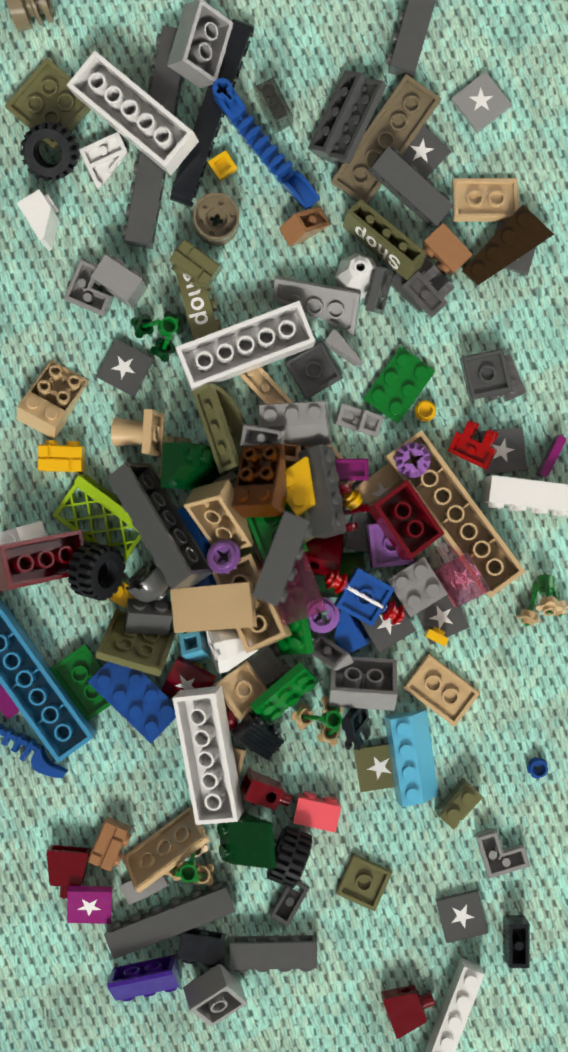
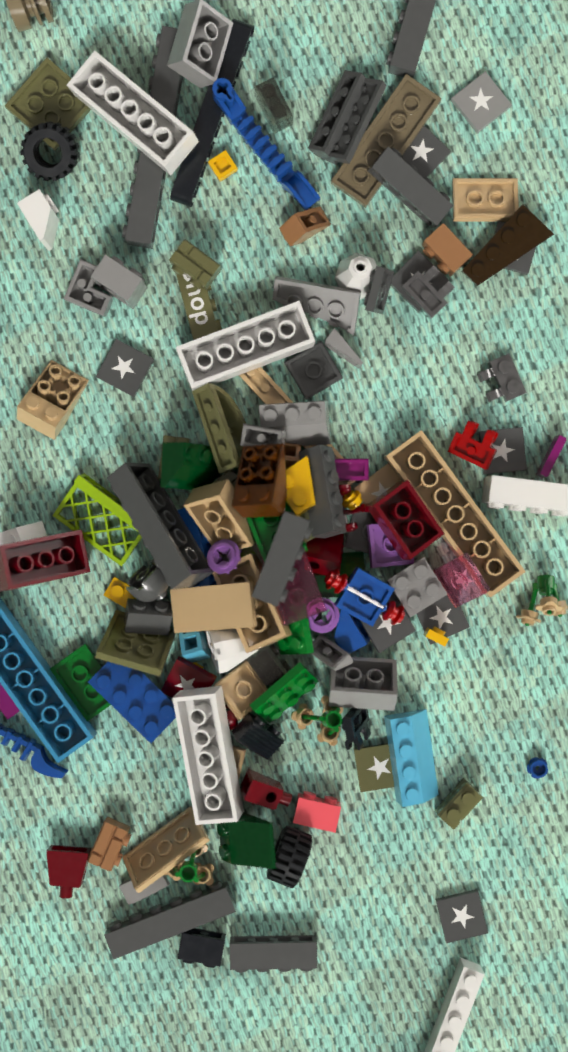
yellow brick [38,440,86,473] -> none
black tyre [67,542,125,601] -> none
magenta tile [67,886,112,924] -> none
white wing [79,132,128,190] -> none
dark purple slope [107,954,182,1002] -> none
tan plant [111,409,165,457] -> none
dark green plant [131,311,185,362] -> none
light grey brick [183,964,248,1027] -> none
dark tan wheel [193,192,239,246] -> none
dark grey slope [268,882,310,927] -> none
light grey slope [333,403,384,437] -> none
olive tile [335,853,393,912] -> none
olive brick [343,199,427,281] -> none
green plate [363,346,435,424] -> none
dark red torso [381,985,436,1039] -> none
medium lavender gear [395,442,431,478] -> none
tan tile [403,653,480,727] -> none
yellow plate [414,400,436,422] -> none
dark grey tile [460,349,513,401] -> none
light grey brick [475,828,530,879] -> none
black brick [503,915,530,968] -> none

